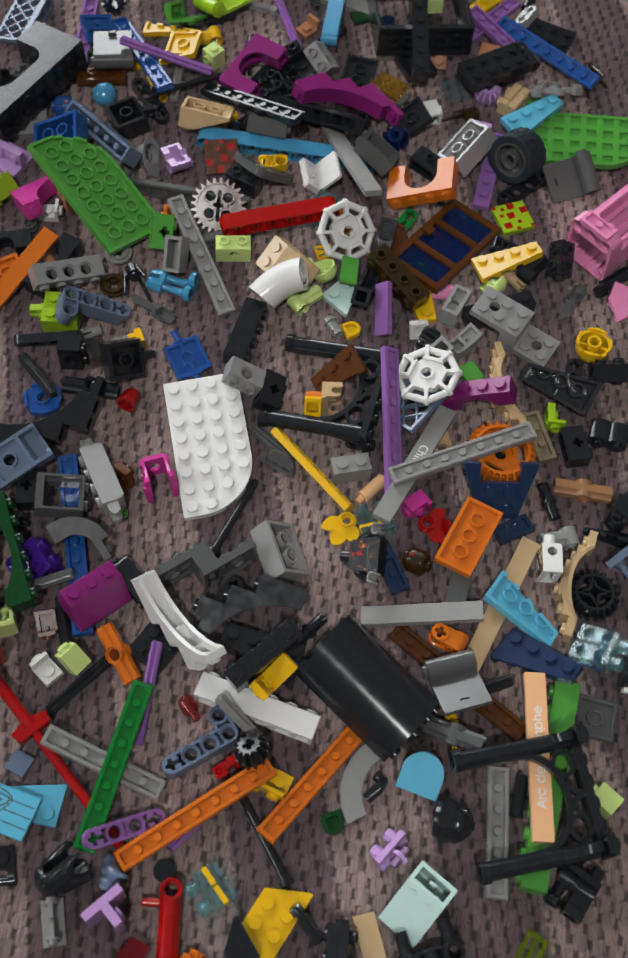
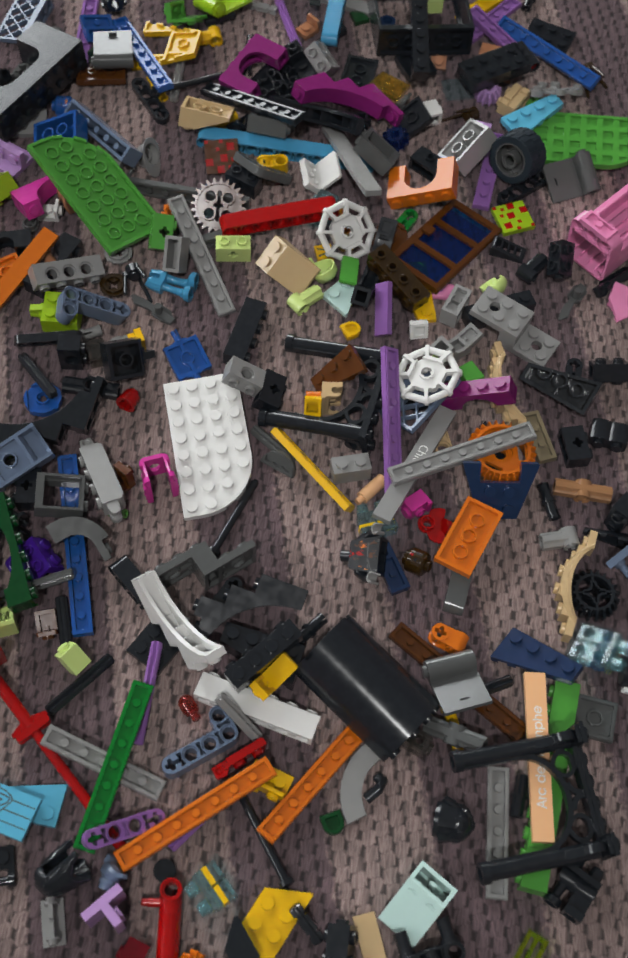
sand blue tile [4,748,36,779] -> none
white bracket [29,651,64,688] -> none
magenta slope [58,560,132,633] -> none
dark azure hair [92,82,117,106] -> none
orange piece [96,622,141,686] -> none
black hinge [104,95,156,140] -> none
medium lavender axle [120,35,213,76] -> none
lavender cylinder [160,142,193,174] -> none
yellowish green brick [202,41,225,71] -> none
black gear [233,732,271,770] -> none
white brick [249,256,309,309] -> none
light grey slope [250,519,311,582] -> none
yellow plate [321,512,359,546] -> none
light grey pin [323,315,344,339] -> none
light grey tile [361,601,484,628] -> none
lavender hips [369,828,409,872] -> none
medium azure tile [395,751,444,802] -> none
black gear [414,326,441,356] -> none
tan tile [467,536,540,672] -> none
yellow wing [471,242,543,284] -> none
medium azure wing [482,569,559,647] -> none
dark blue plate [493,514,535,546] -> none
tan pin [502,270,526,292] -> none
light grey beam [515,5,538,28] -> none
white torso [536,534,563,583] -> none
lime bracket [544,402,566,433] -> none
yellow cylinder [575,327,613,363] -> none
yellowish green brick [593,782,624,820] -> none

